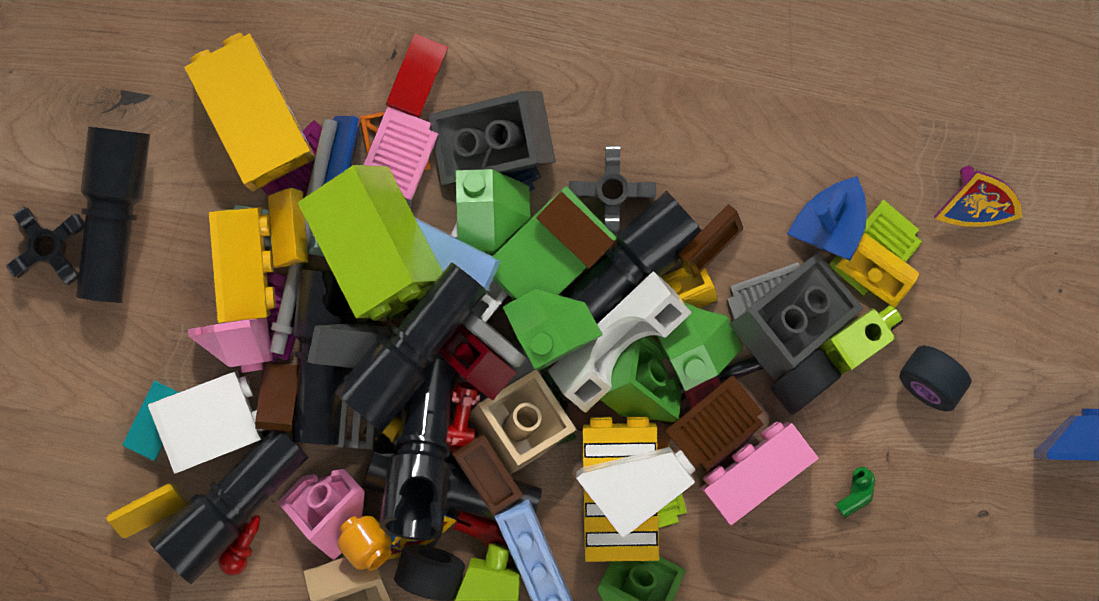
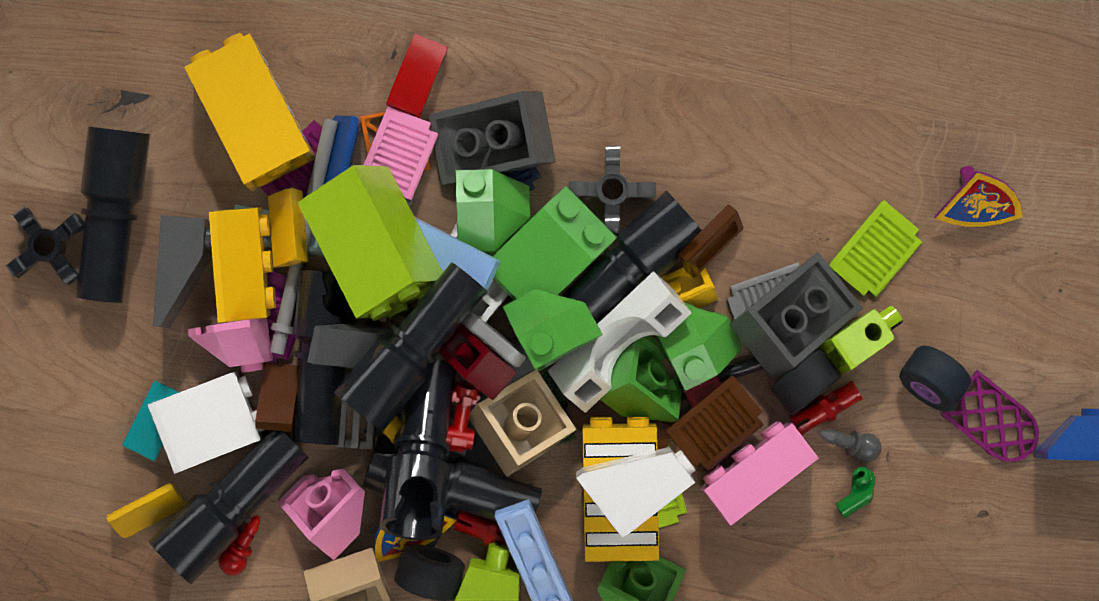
light orange head [337,516,392,571] -> none
reddish brown tile [452,433,524,516] -> none
reddish brown tile [536,191,614,269] -> none
blue shield [787,176,867,261] -> none
yellow slope [836,233,919,308] -> none
none -> dark grey slope [153,215,212,328]
none -> red pin [789,381,863,436]
none -> dark grey bar [818,429,882,462]
none -> magenta window [941,370,1039,462]

